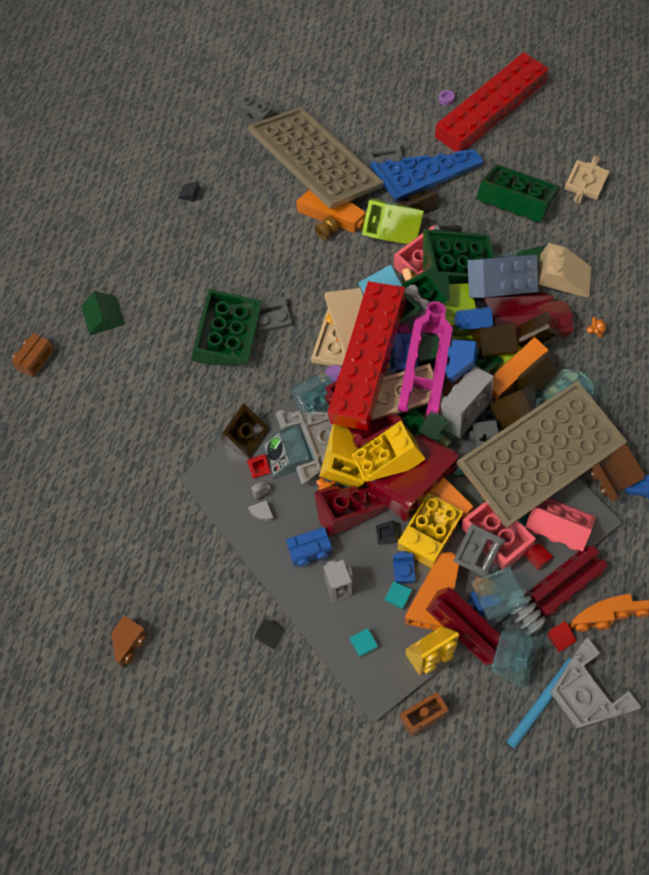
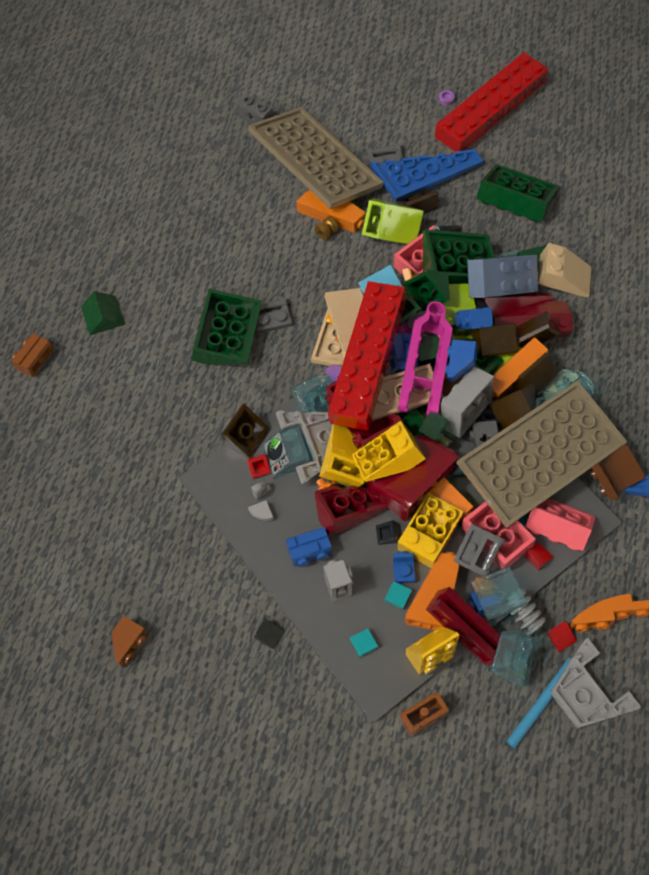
black slope [178,182,200,202] -> none
light grey piece [405,285,429,312] -> none
dark red brick [525,546,608,616] -> none
tan plate [564,156,609,203] -> none
orange plant [586,316,607,338] -> none

